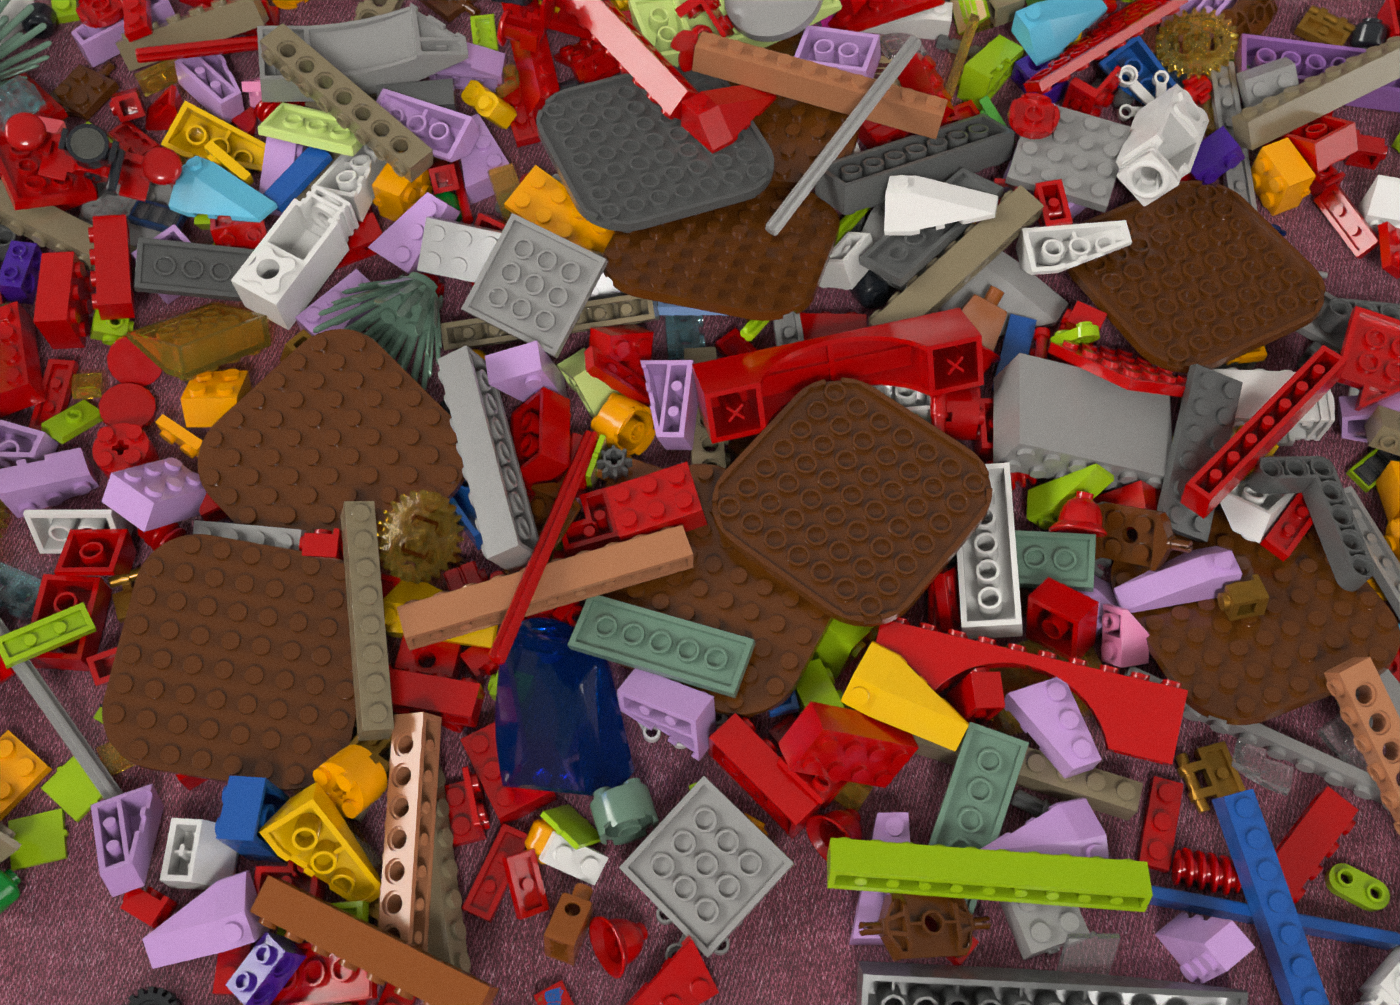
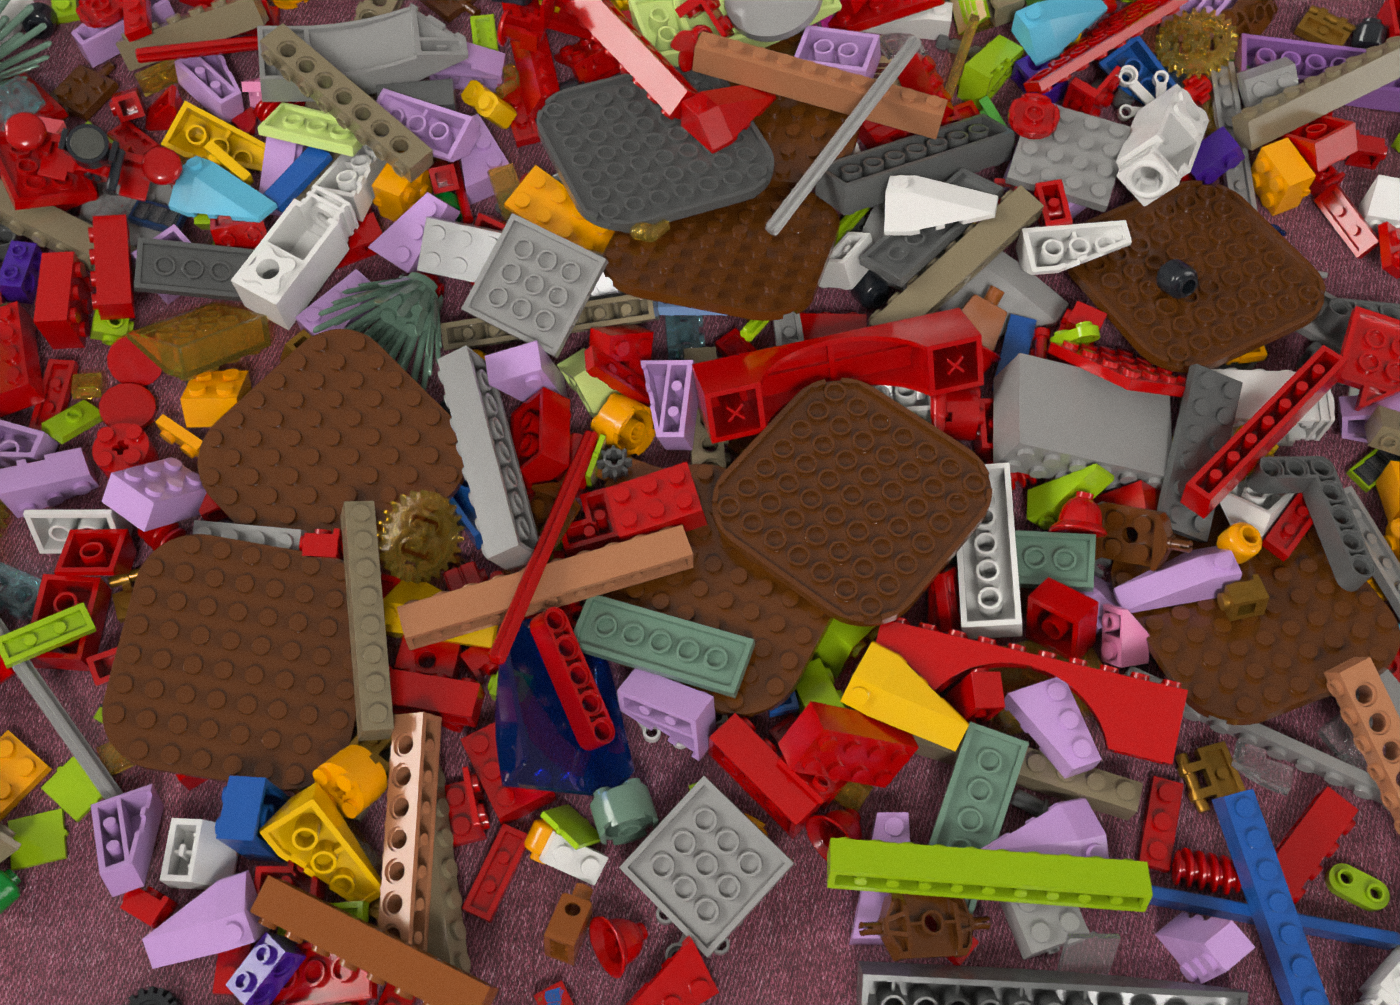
red plate [502,849,550,920] -> none
none -> red beam [530,607,615,751]
none -> clear yellow arm [630,219,670,242]
none -> black head [1156,259,1198,299]
none -> light orange head [1217,522,1262,564]

